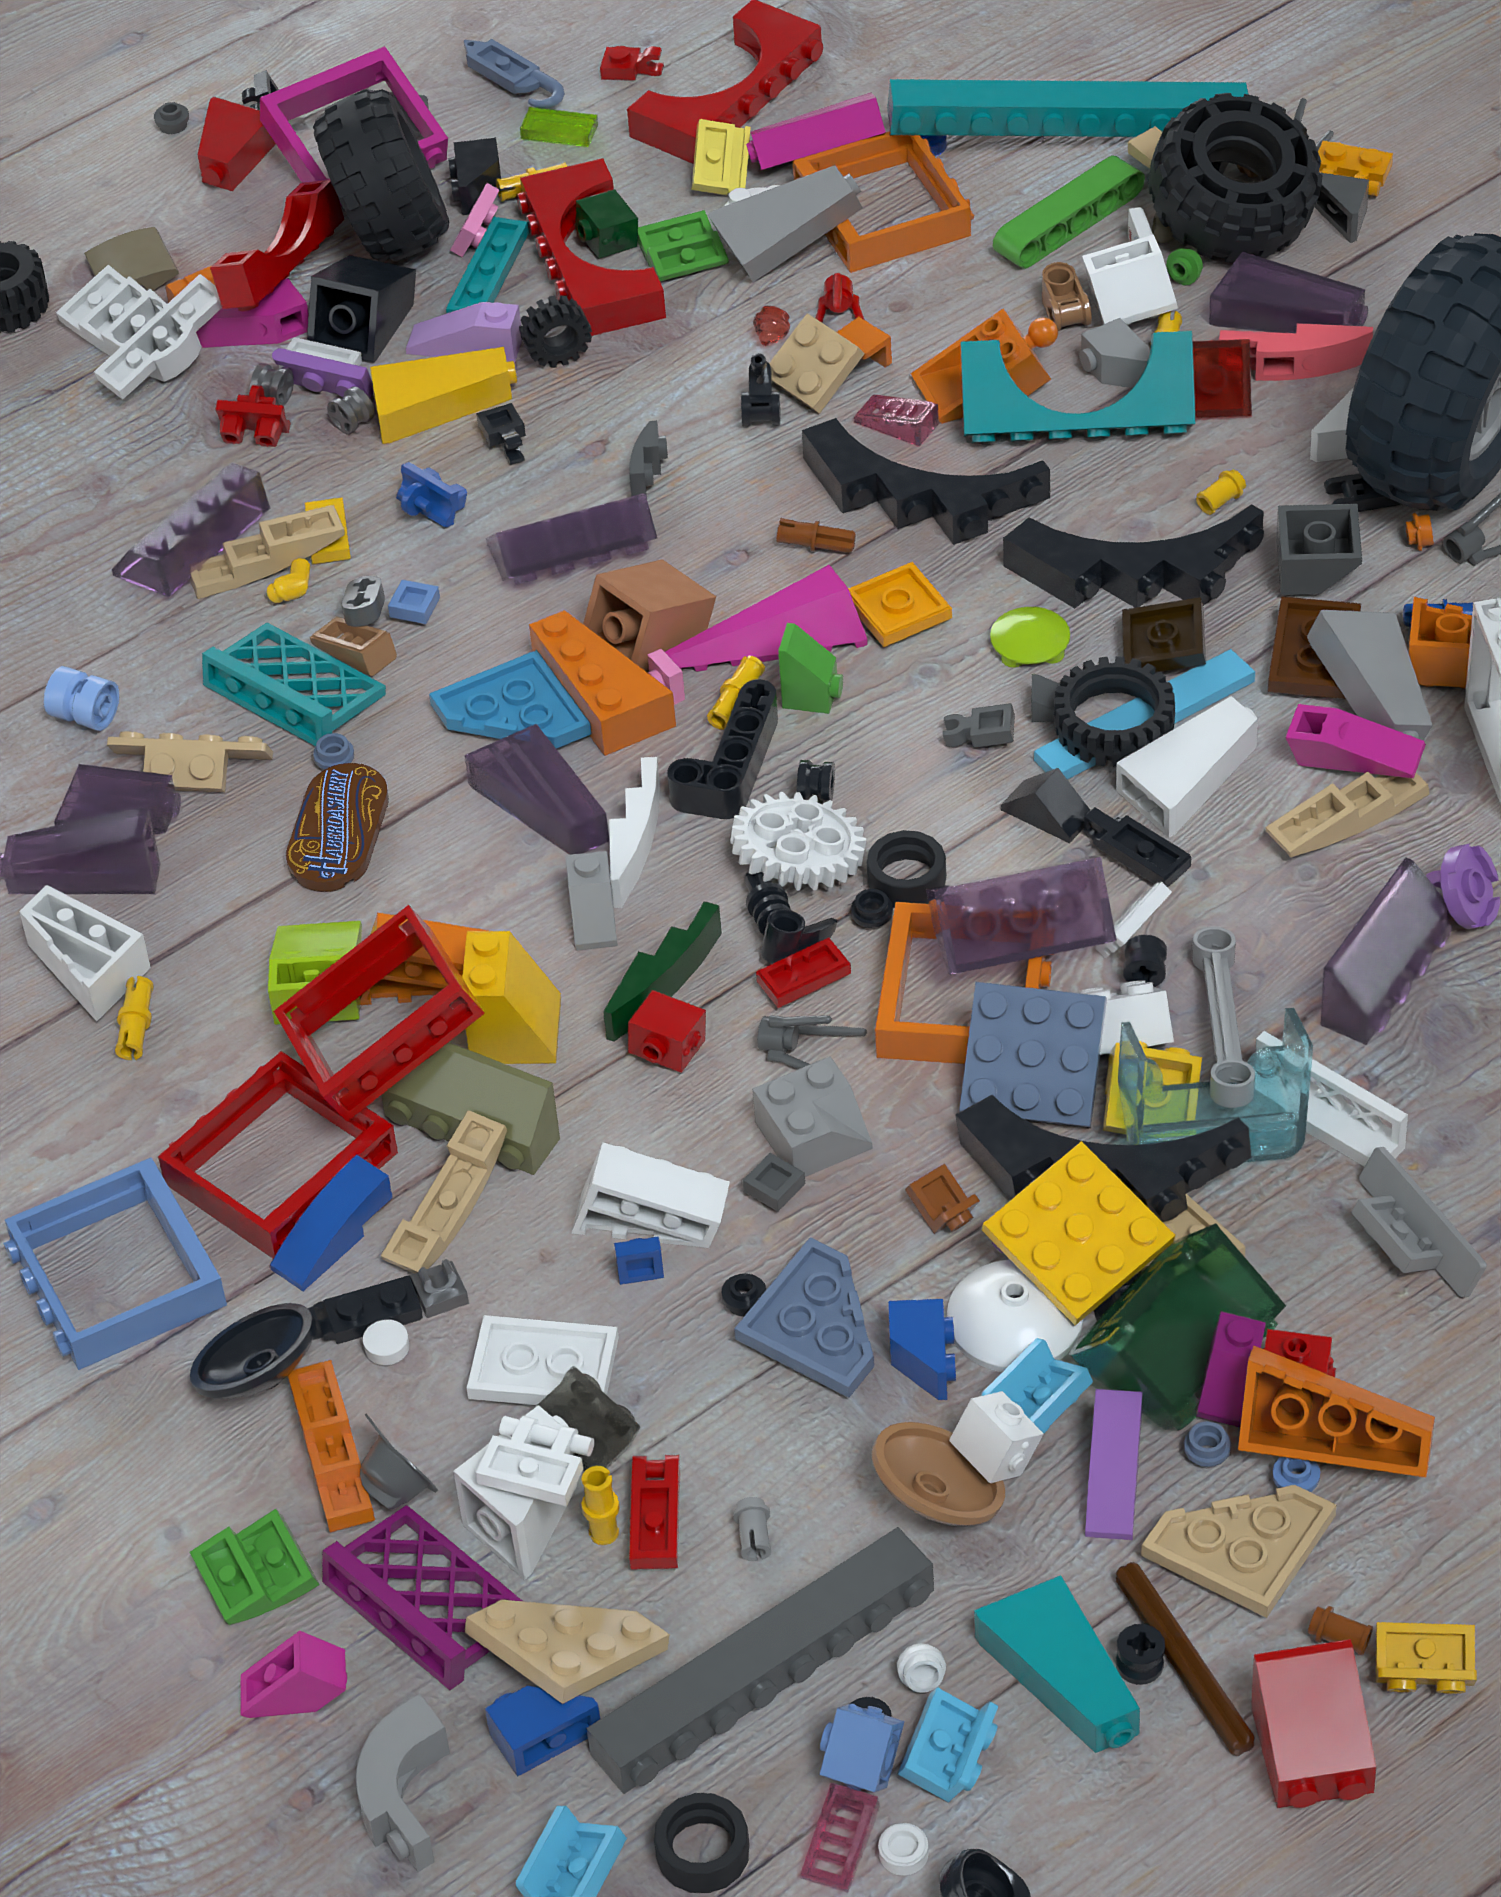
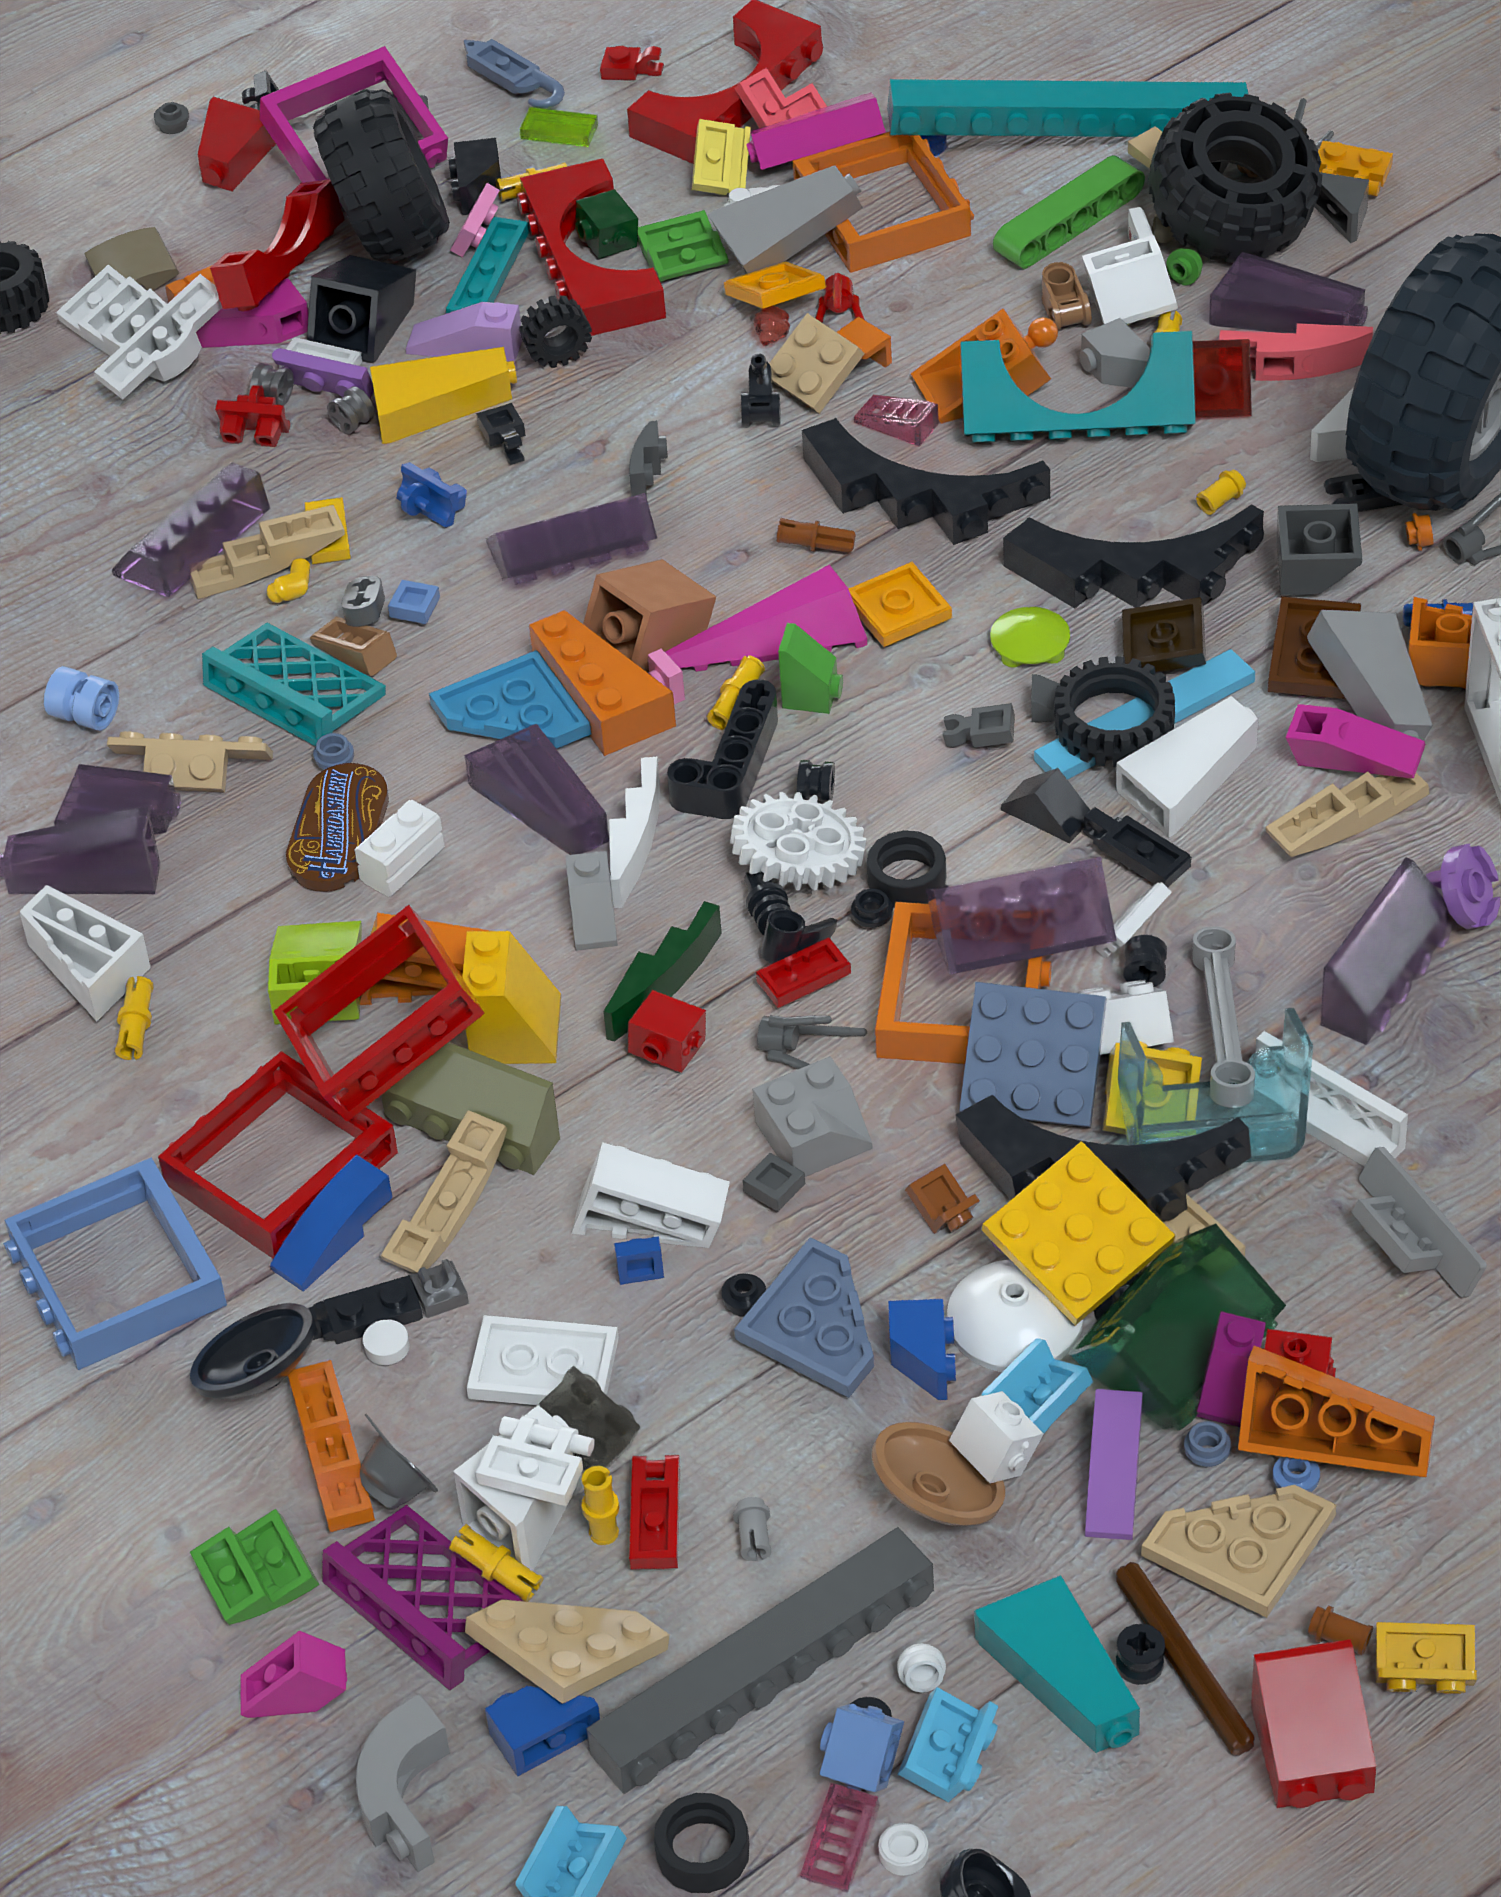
none -> white brick [355,800,445,897]
none -> yellow pin [449,1524,544,1602]
none -> light orange plate [724,261,826,309]
none -> coral plate [735,68,827,128]

